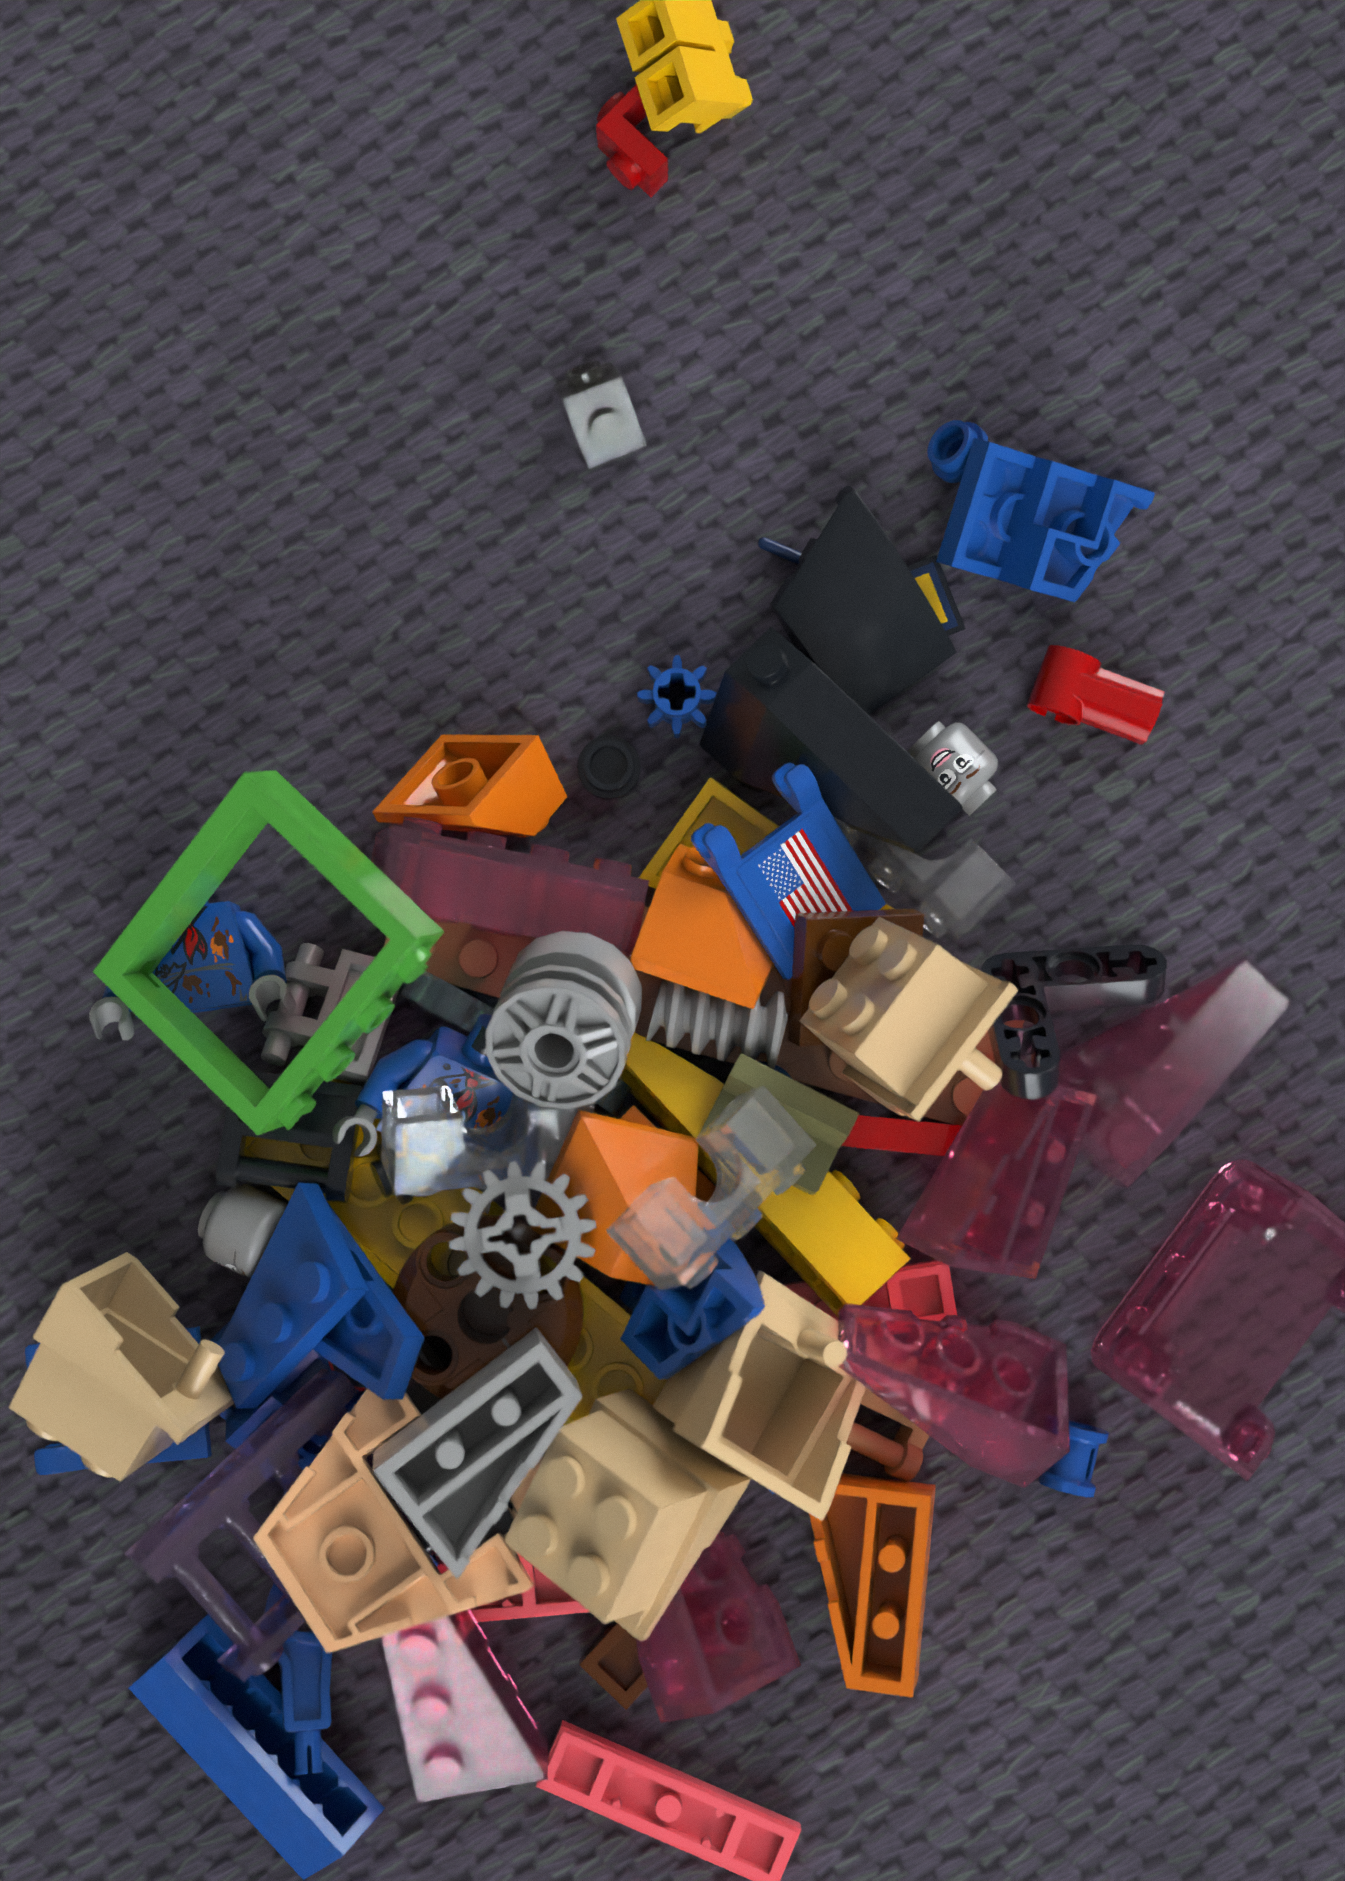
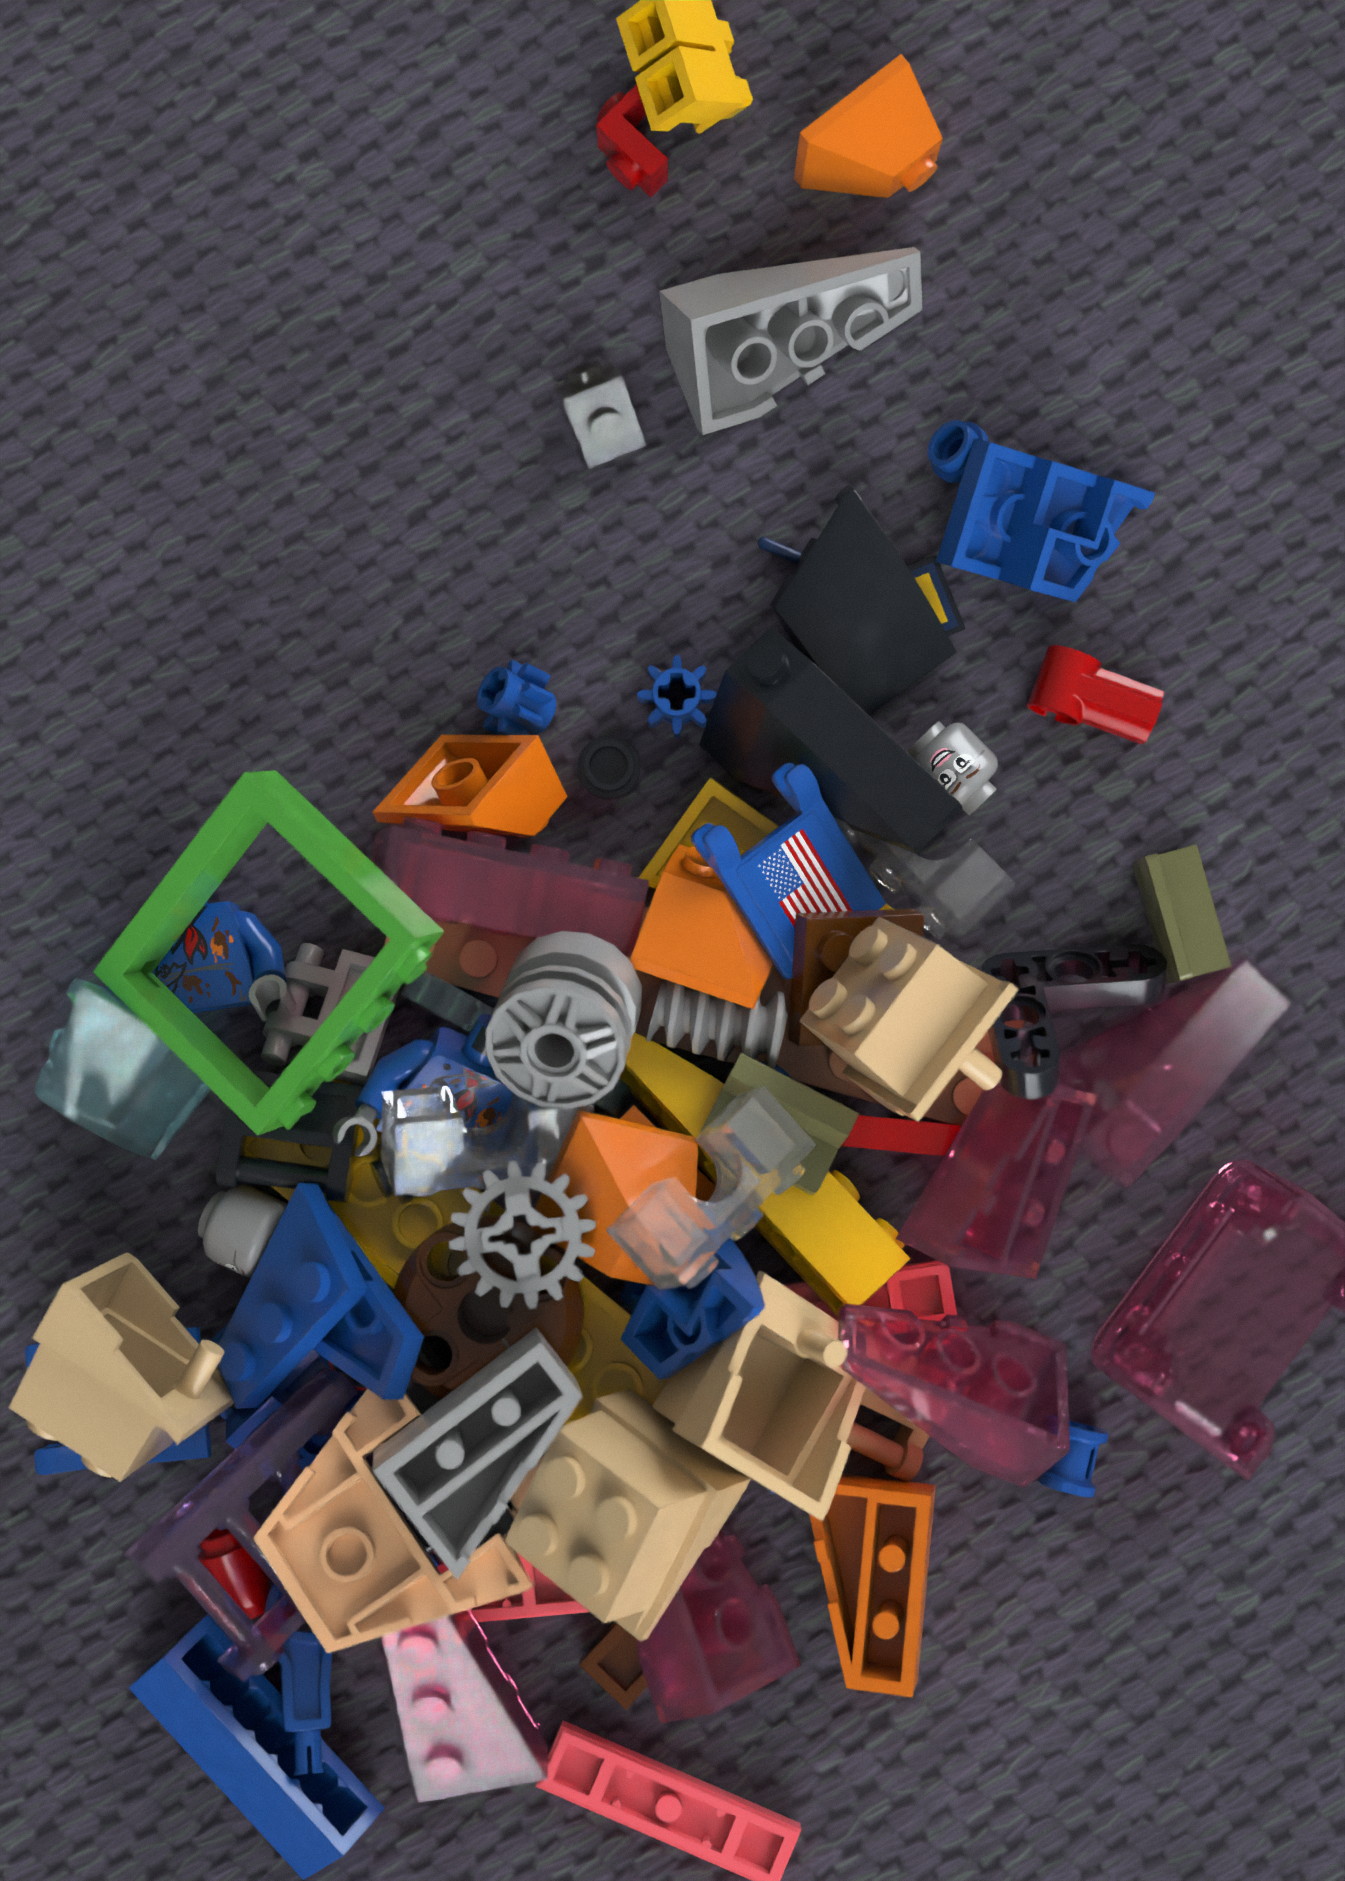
none -> clear light blue slope [34,978,211,1160]
none -> red cone [198,1517,270,1621]
none -> blue gear [477,660,556,735]
none -> light grey wedge [660,247,922,435]
none -> orange slope [794,54,943,198]
none -> olive panel [1132,844,1232,984]

